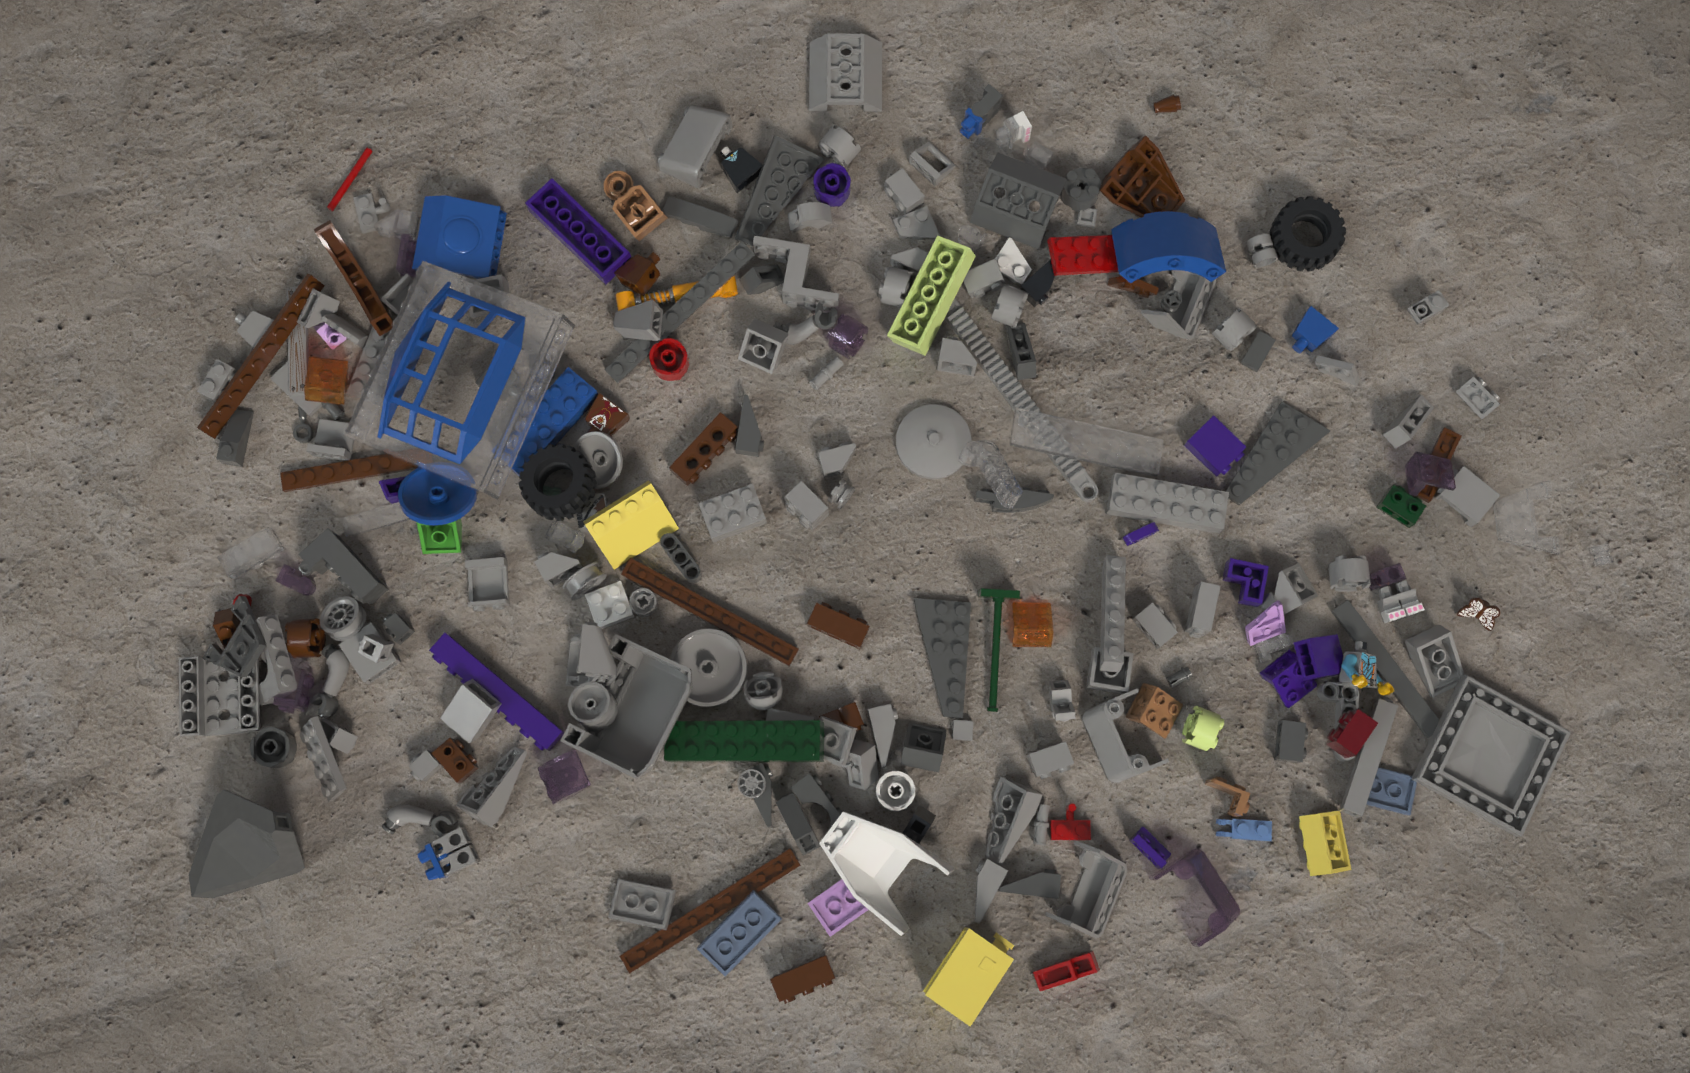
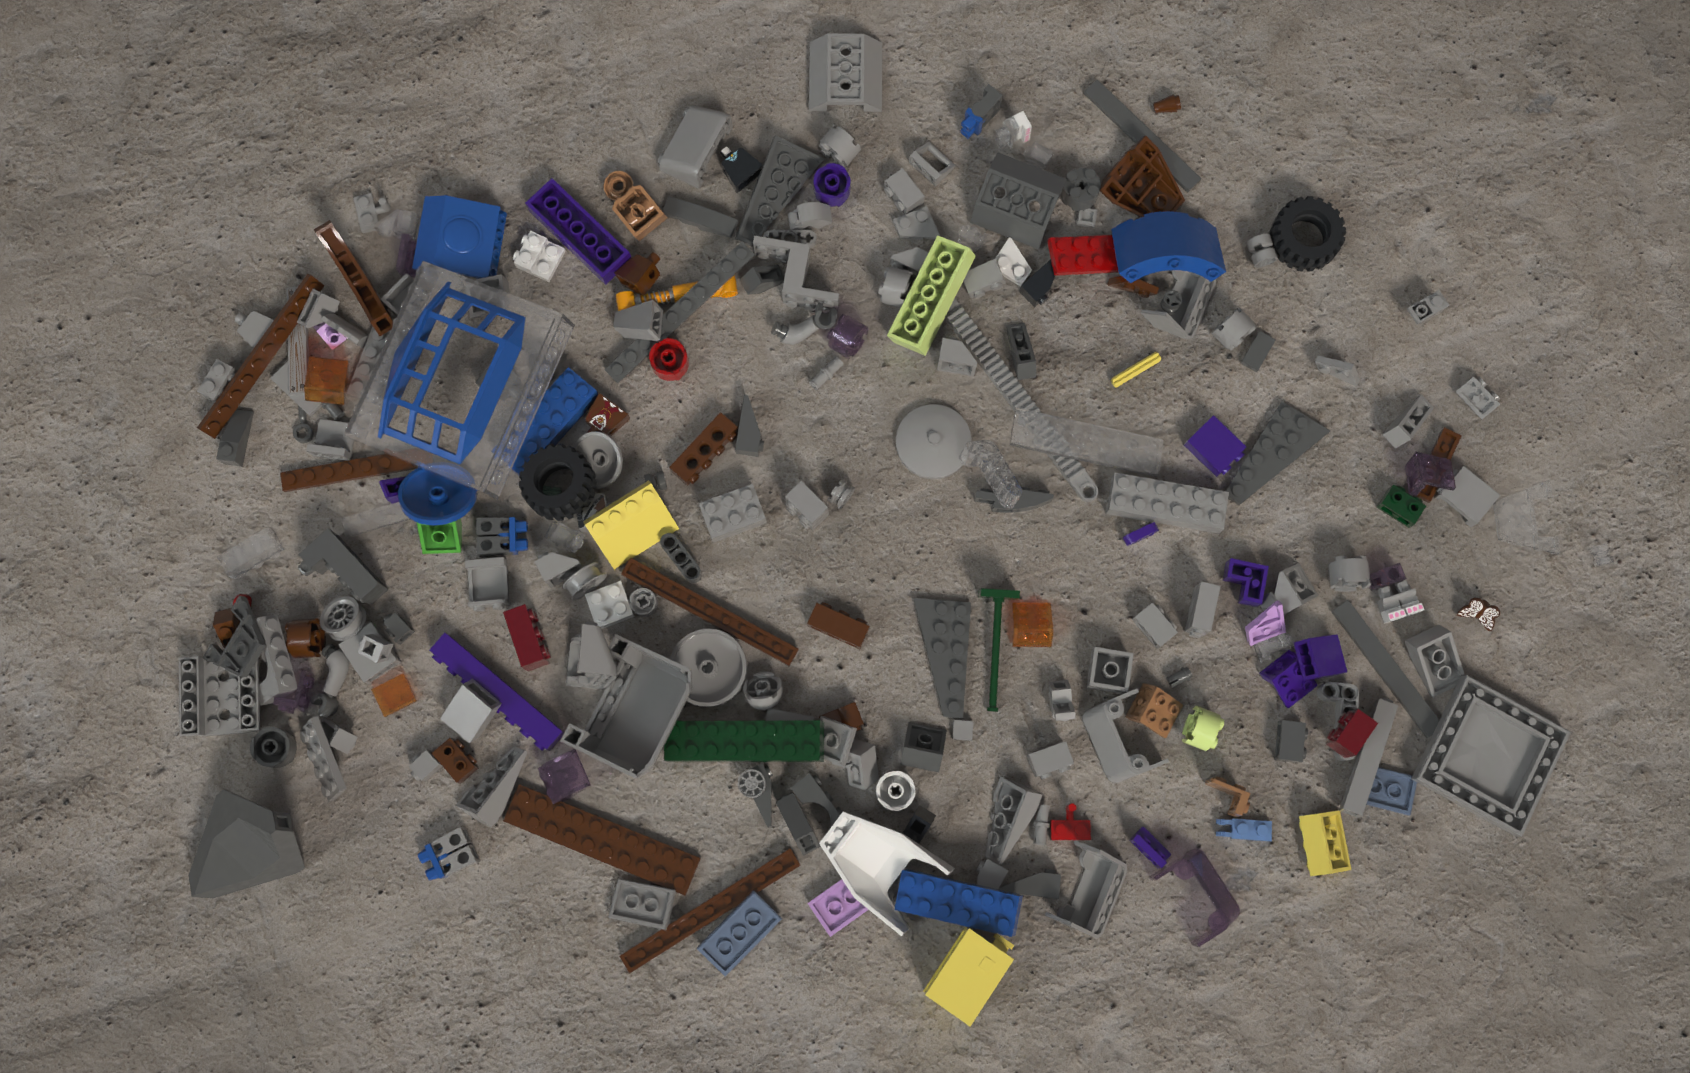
clear purple leg [276,564,316,596] -> none
red bar [326,147,373,212] -> none
piece [382,804,457,837] -> none
light grey wheel [568,682,618,731] -> none
light grey brick [738,319,789,374] -> none
reddish brown brick [770,955,835,1004] -> none
light grey slope [818,442,856,478] -> none
light grey slope [868,704,898,768] -> none
light grey brick [991,284,1029,328] -> none
red slope [1033,951,1100,991] -> none
light grey brick [1100,555,1126,672] -> none
blue torso [1292,306,1339,353] -> none
torso [1339,641,1394,695] -> none
none -> clear orange piece [371,674,417,717]
none -> dark grey hips [476,517,528,558]
none -> dark red brick [503,604,551,672]
none -> reddish brown plate [503,784,701,896]
none -> white plate [513,231,566,282]
none -> dark grey wheel [644,471,667,490]
none -> light grey beam [763,230,817,249]
none -> blue brick [894,869,1023,937]
none -> dark grey tile [1083,80,1202,193]
none -> light yellow axle [1111,352,1161,388]

